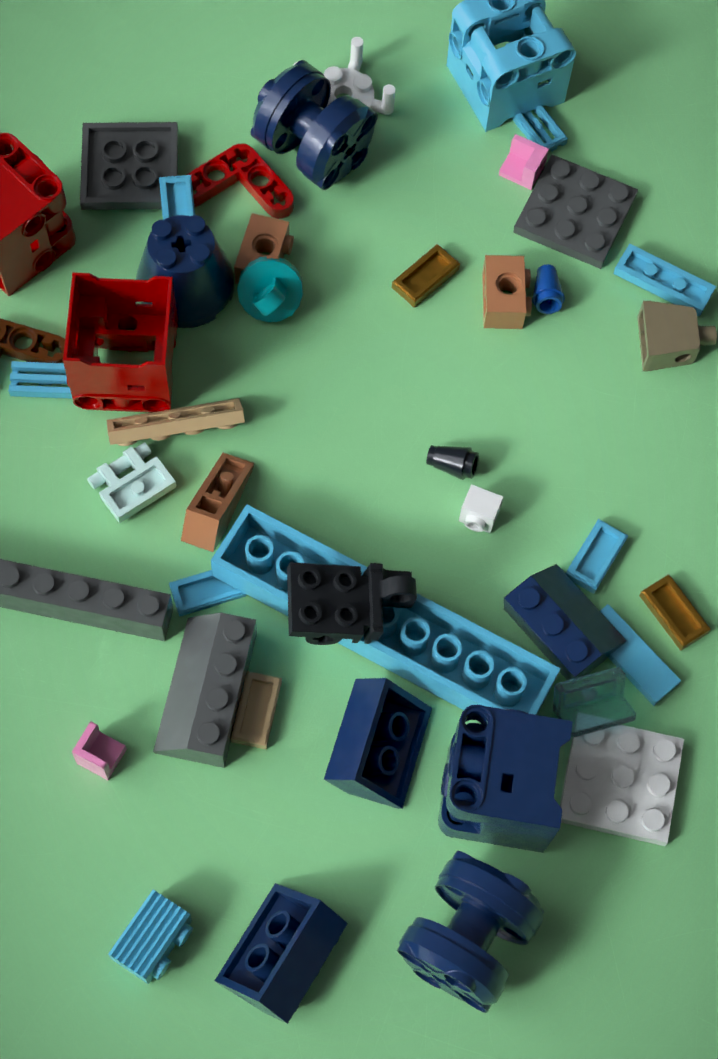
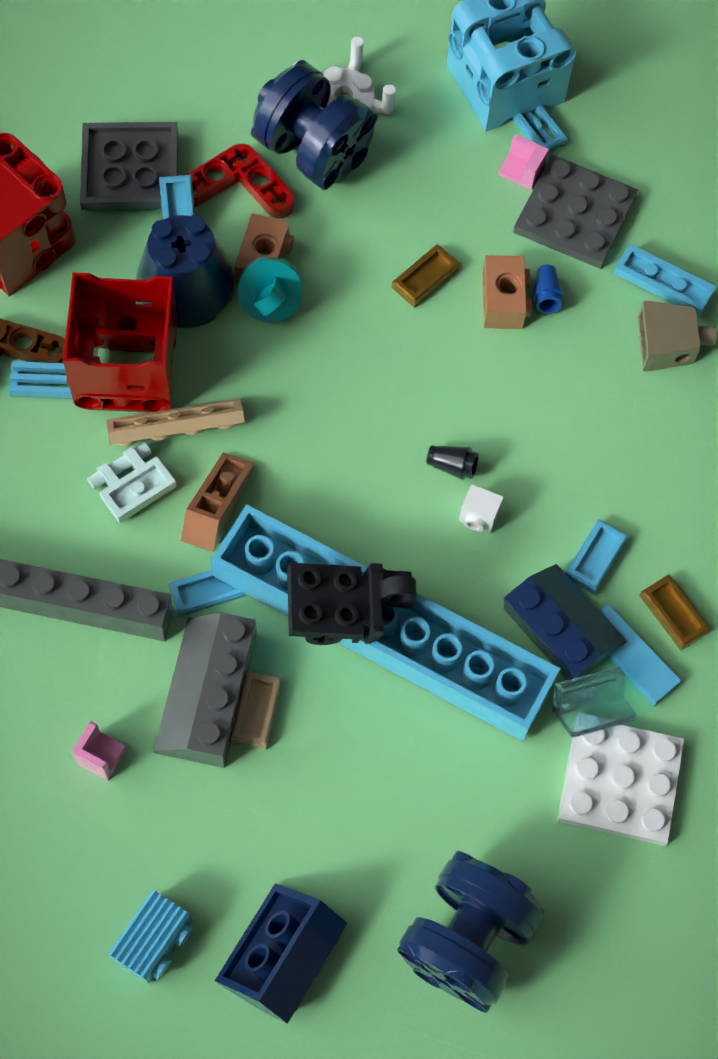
dark blue slope [324,678,432,809] -> none
dark blue piece [438,705,573,853] -> none

